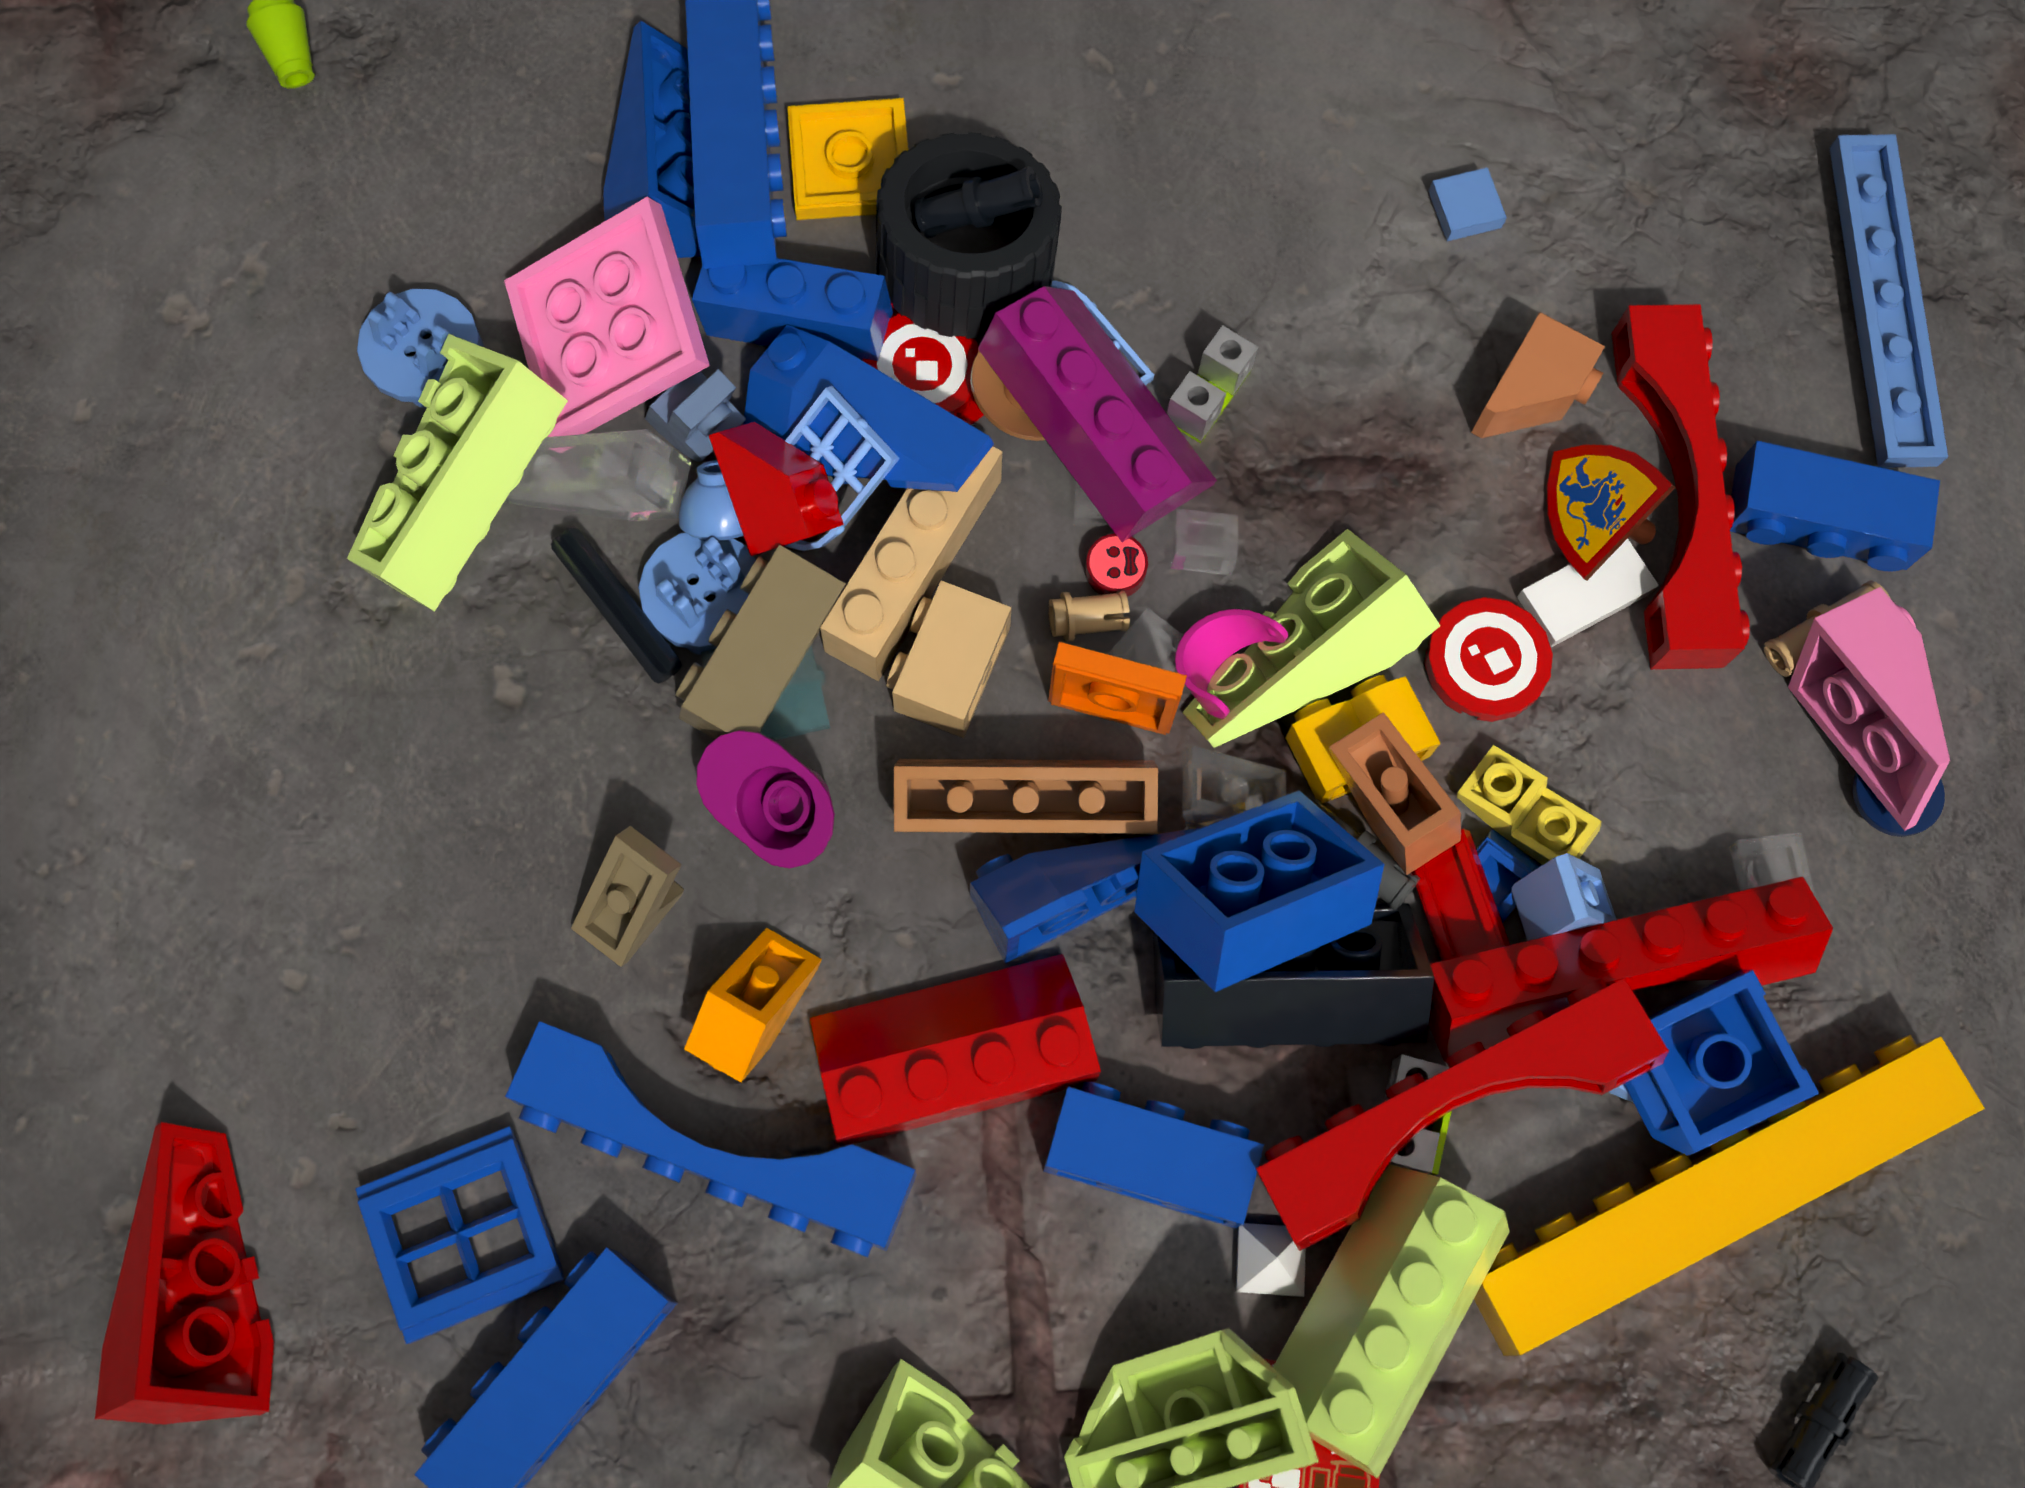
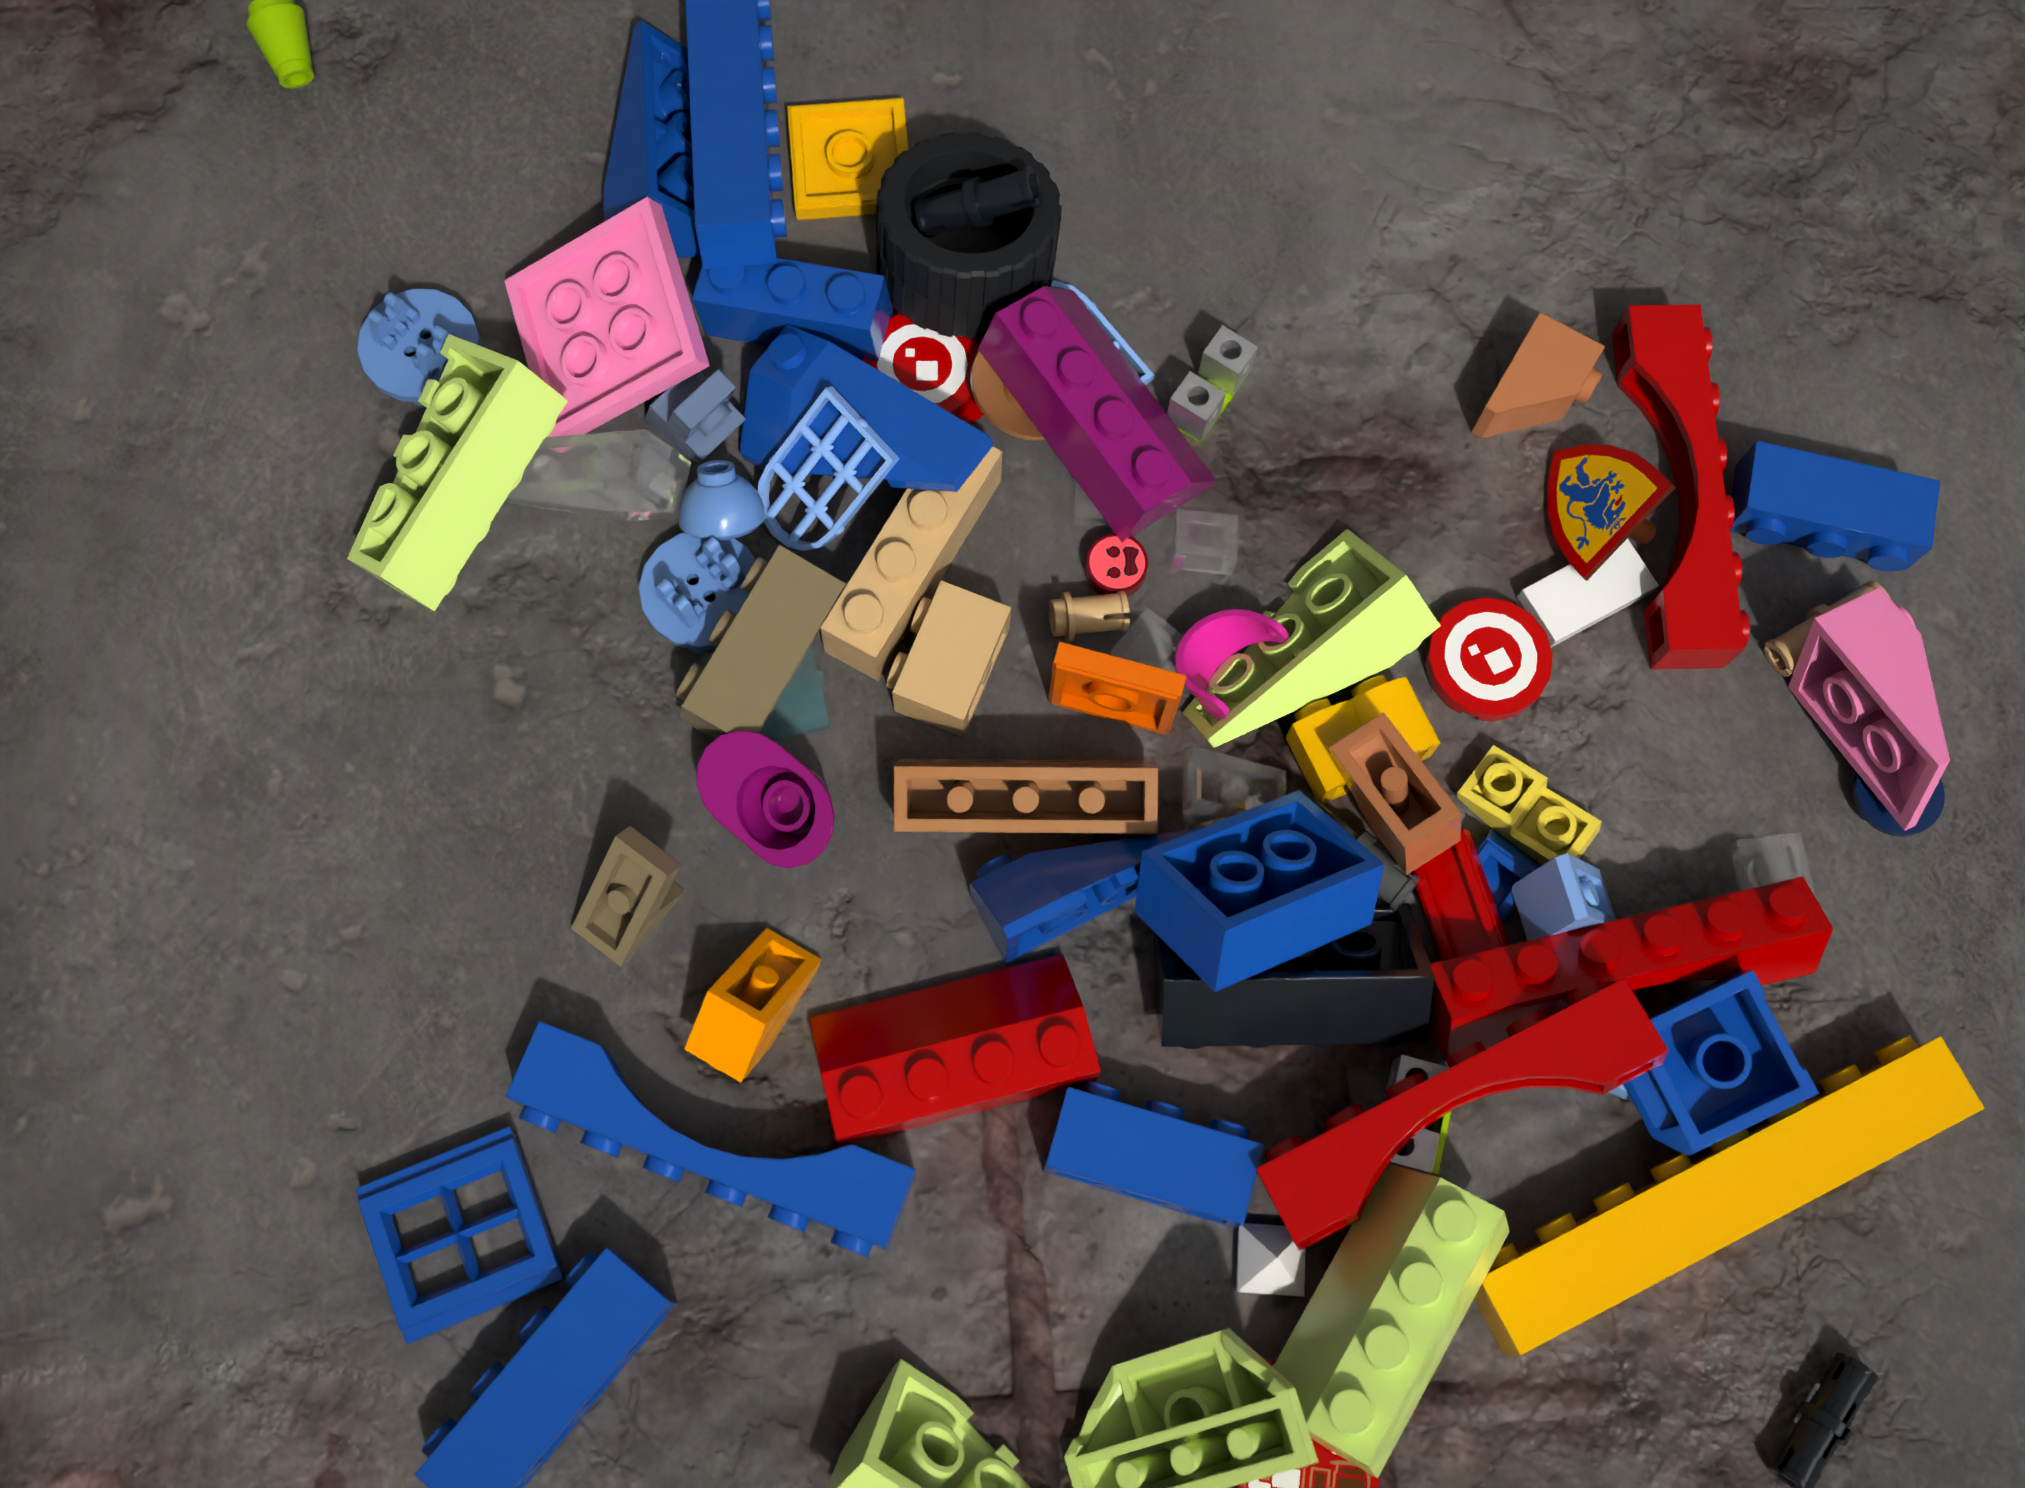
red wedge [95,1122,274,1425] -> none
black axle [551,527,682,684] -> none
red slope [709,422,844,556] -> none
medium blue tile [1428,167,1507,241] -> none
medium blue plate [1830,134,1948,468] -> none

